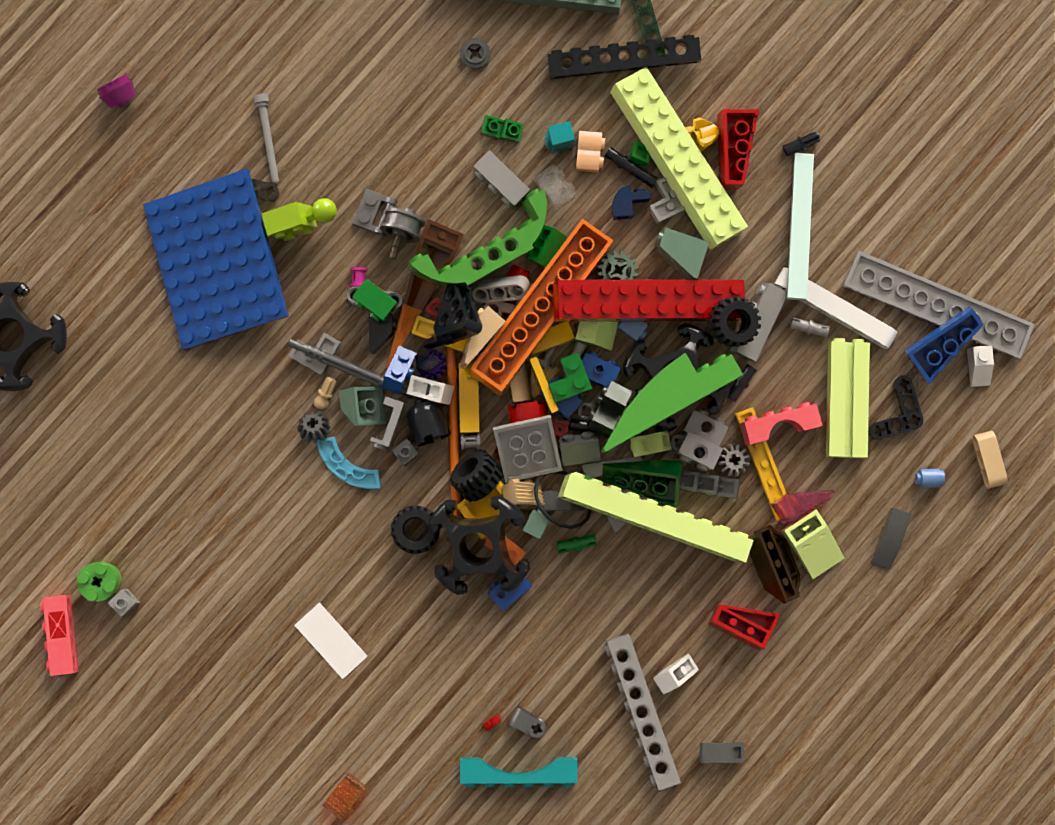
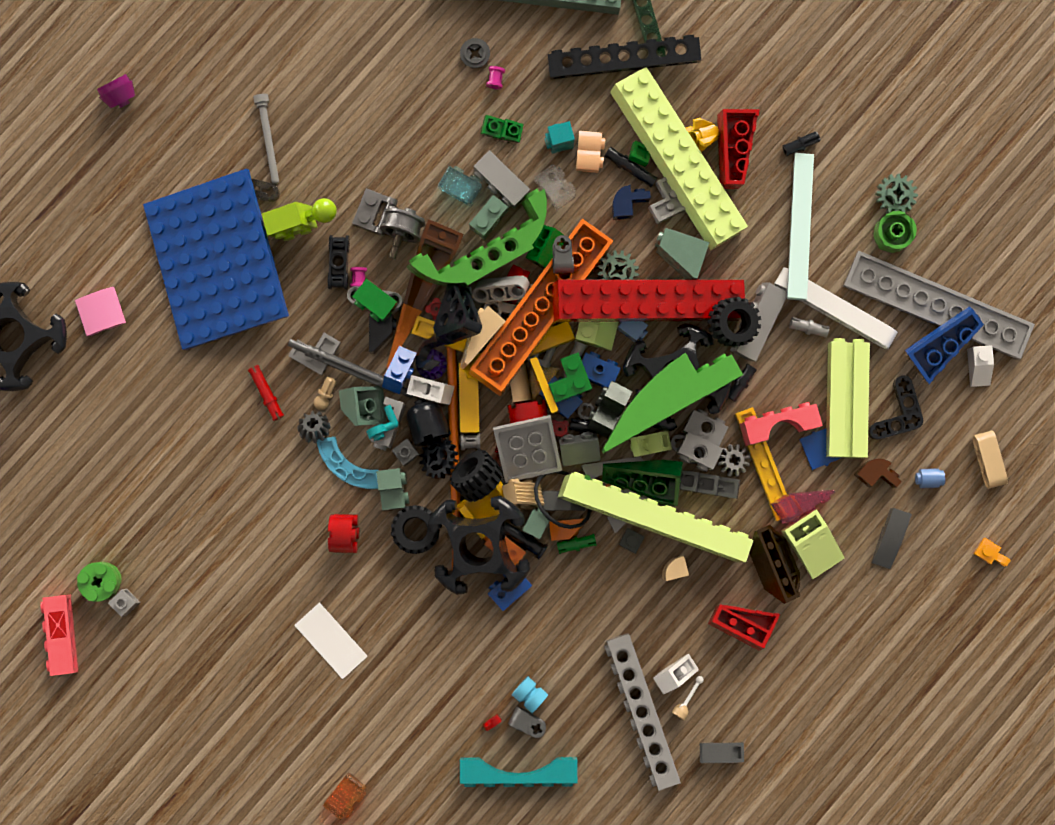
none -> bright pink slope [75,287,126,336]
none -> red pin [248,365,285,421]
none -> black piece [328,235,350,290]
none -> red brick [328,514,360,553]
none -> teal plate [366,405,399,441]
none -> sand green brick [376,468,409,511]
none -> black gear [419,437,458,479]
none -> clear light blue brick [438,166,482,207]
none -> sand green brick [469,195,508,240]
none -> dark pink bush [486,66,505,90]
none -> black pin [505,522,548,560]
none -> medium azure wheel [512,676,548,713]
none -> orange slope [549,518,588,541]
none -> dark grey piece [552,235,574,274]
none -> pearl dark grey plate [618,528,644,554]
none -> tan brick [662,556,689,581]
none -> hinge [671,676,704,721]
none -> blue piece [799,428,841,470]
none -> reddish brown brick [854,459,902,488]
none -> bright green brick [873,211,917,253]
none -> sand green gear [875,173,918,214]
none -> light orange plate [973,538,1011,567]

